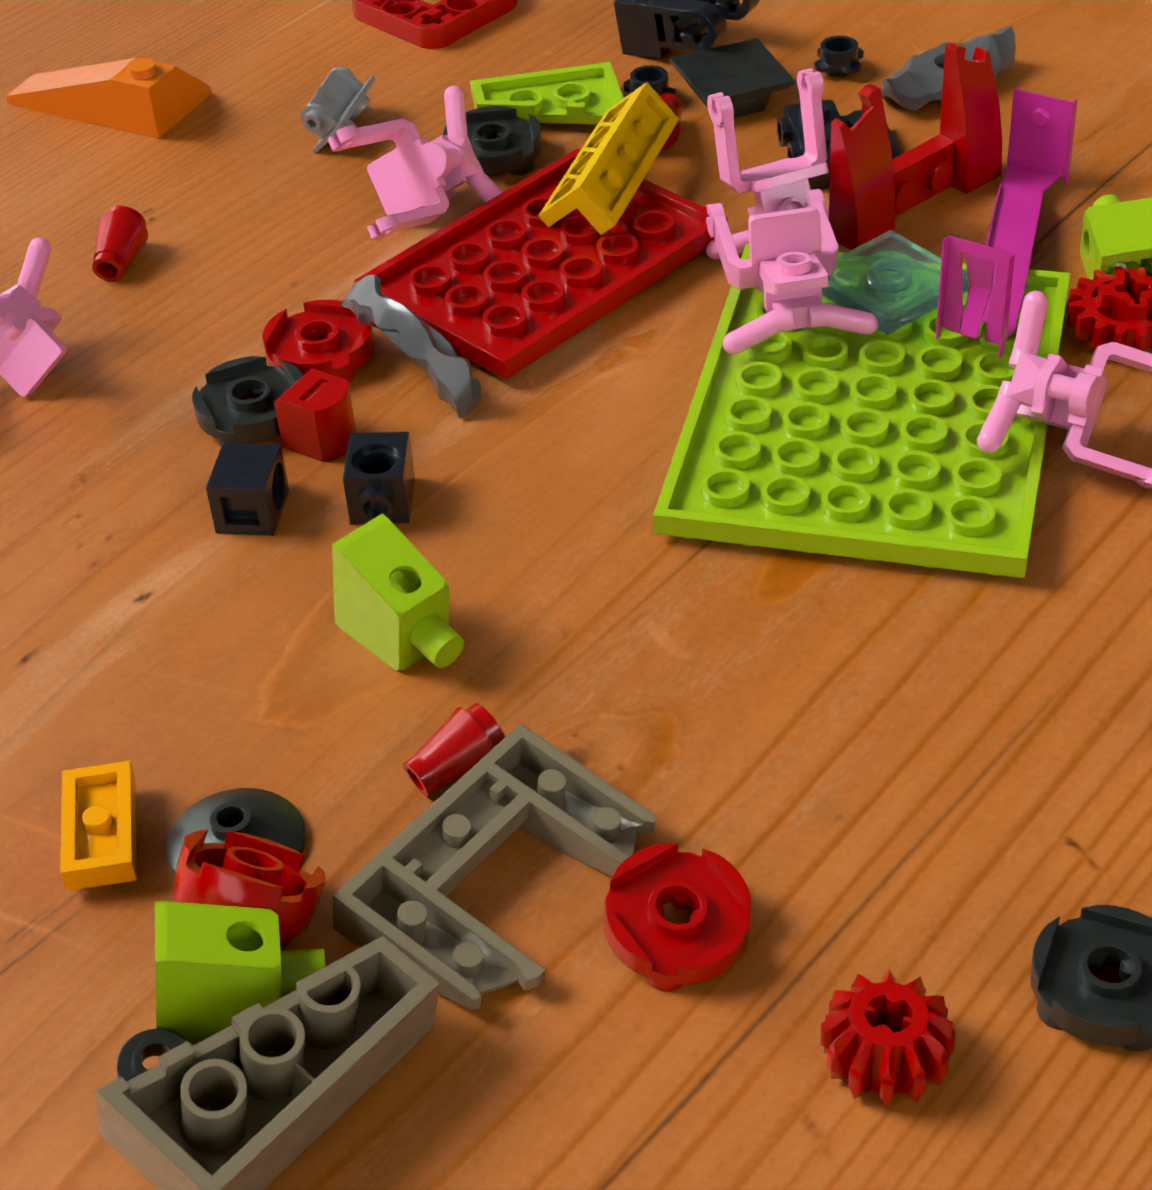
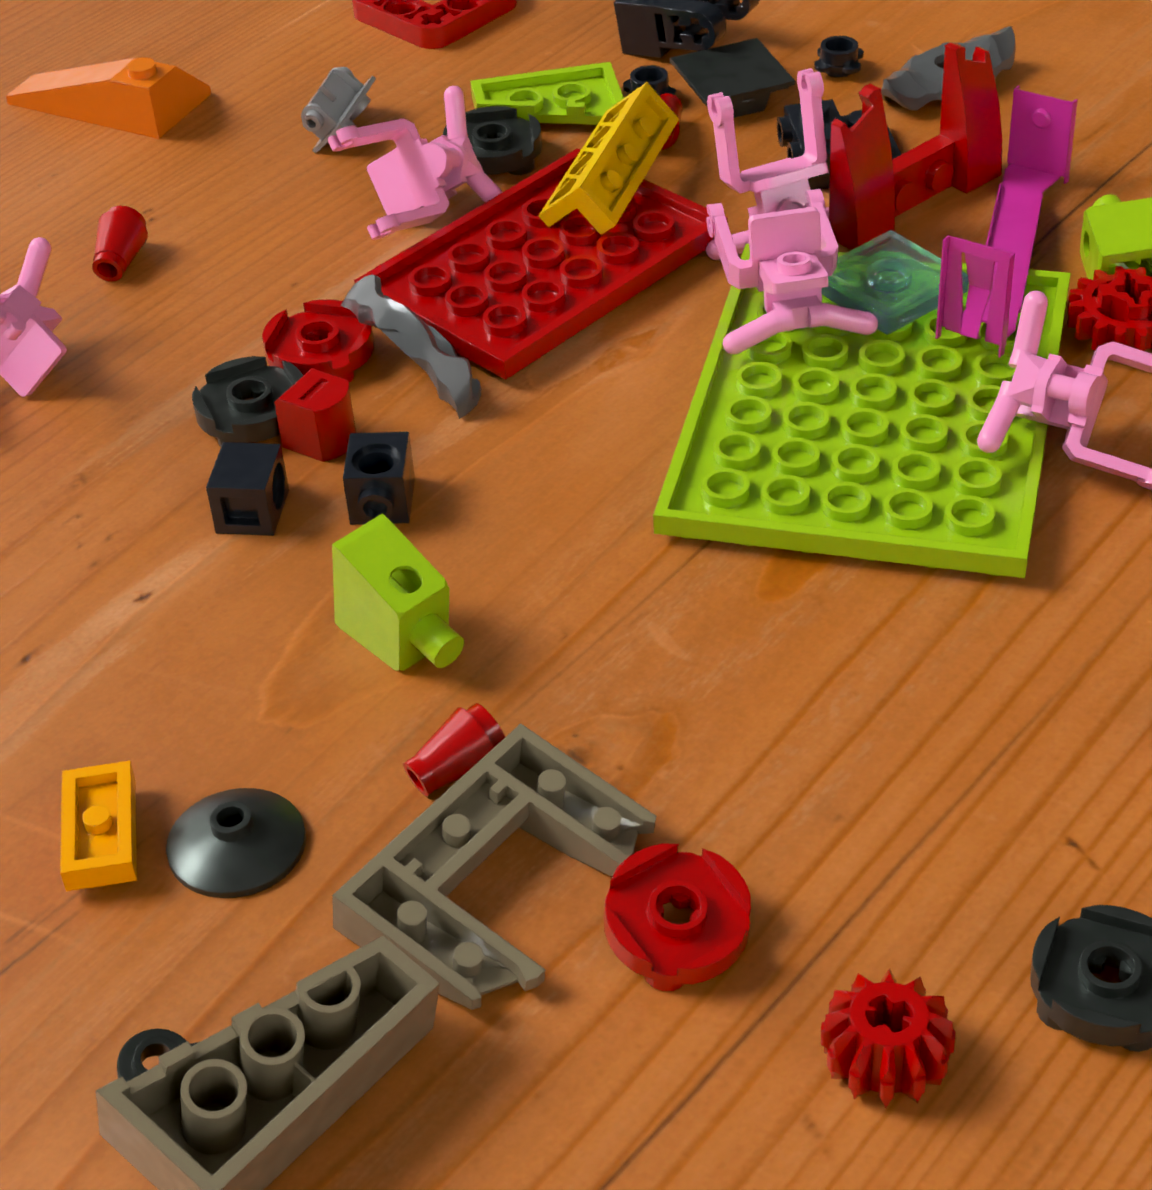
lime torso [155,901,325,1043] -> none
red cylinder [173,830,325,949] -> none

